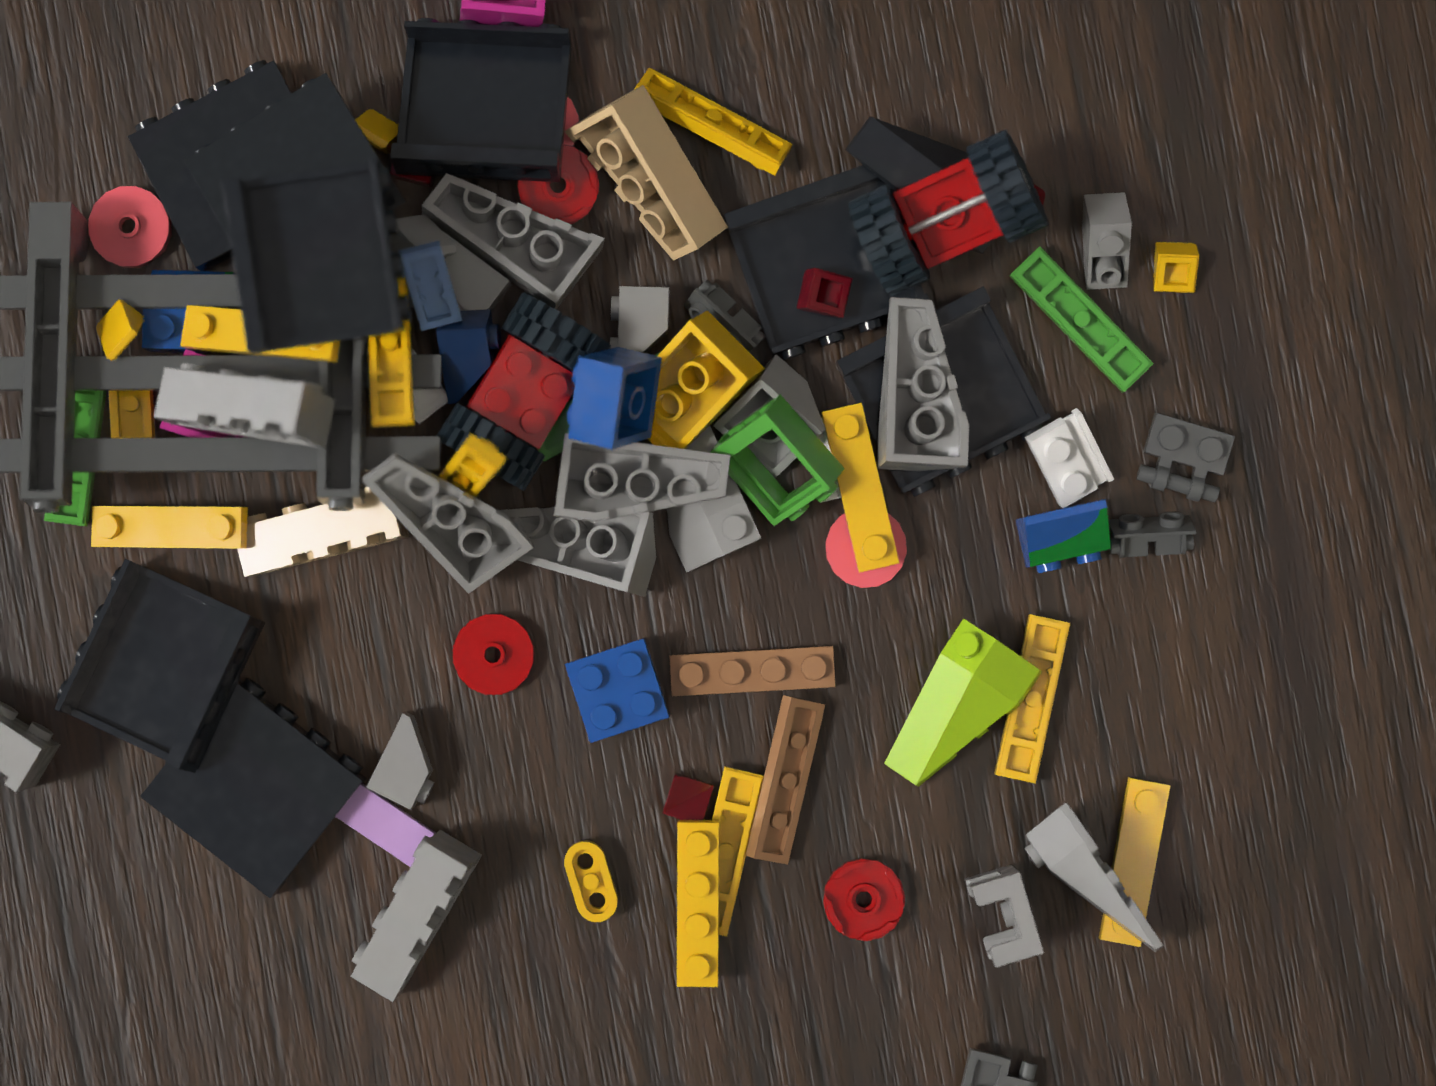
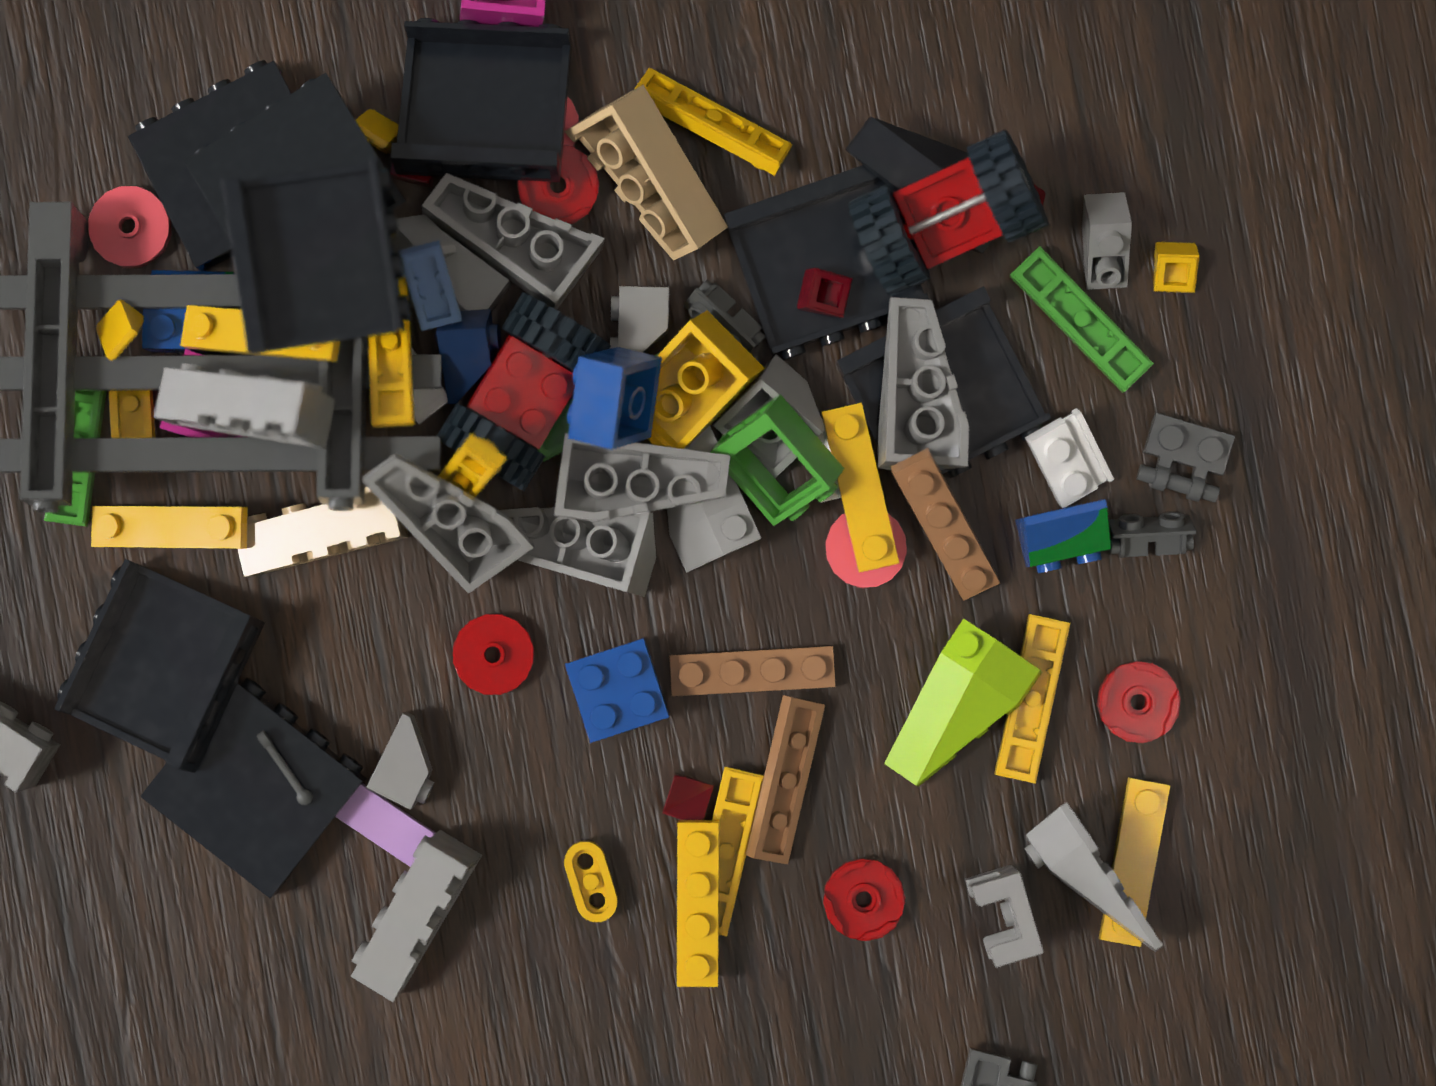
none -> dark grey hinge [256,730,313,806]
none -> medium nougat plate [891,448,1000,601]
none -> red plate [1097,661,1181,743]

